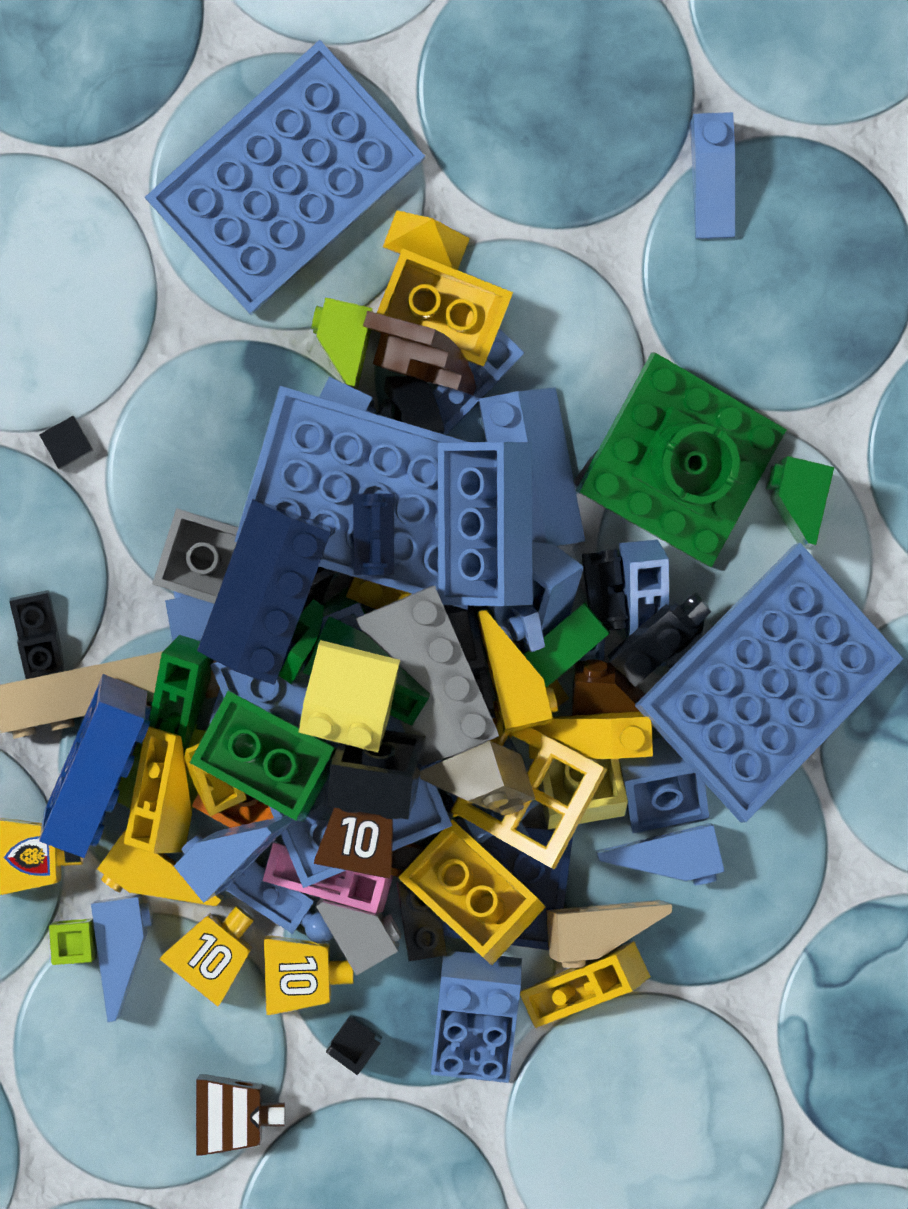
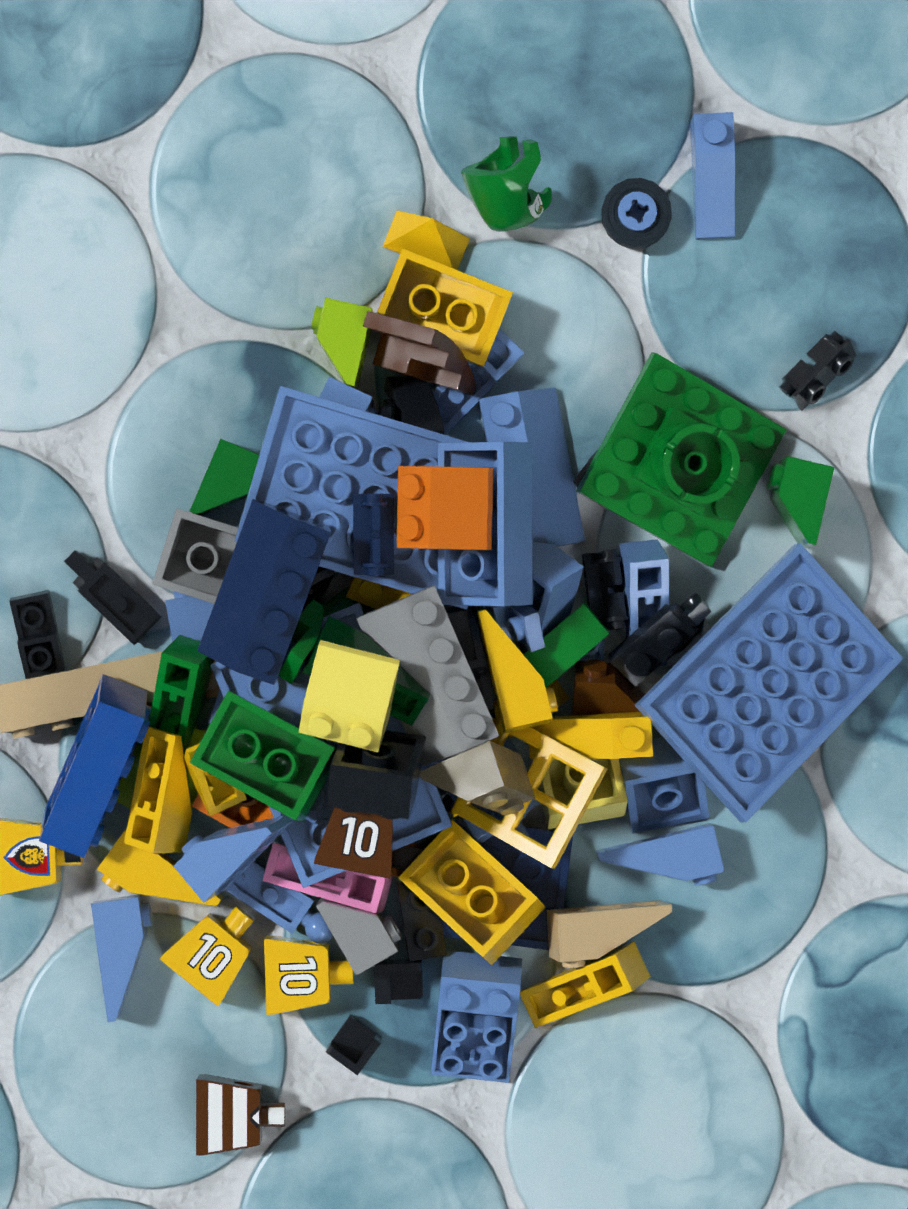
black tile [39,416,94,470] -> none
lime brick [49,918,97,965] -> none
medium blue plate [144,40,425,315] -> none
none -> black hinge [64,550,162,645]
none -> green slope [189,438,259,516]
none -> black panel [374,959,423,1004]
none -> orange slope [397,466,493,550]
none -> green piece [461,136,552,232]
none -> black wheel [601,178,672,249]
none -> black hinge [779,331,857,411]

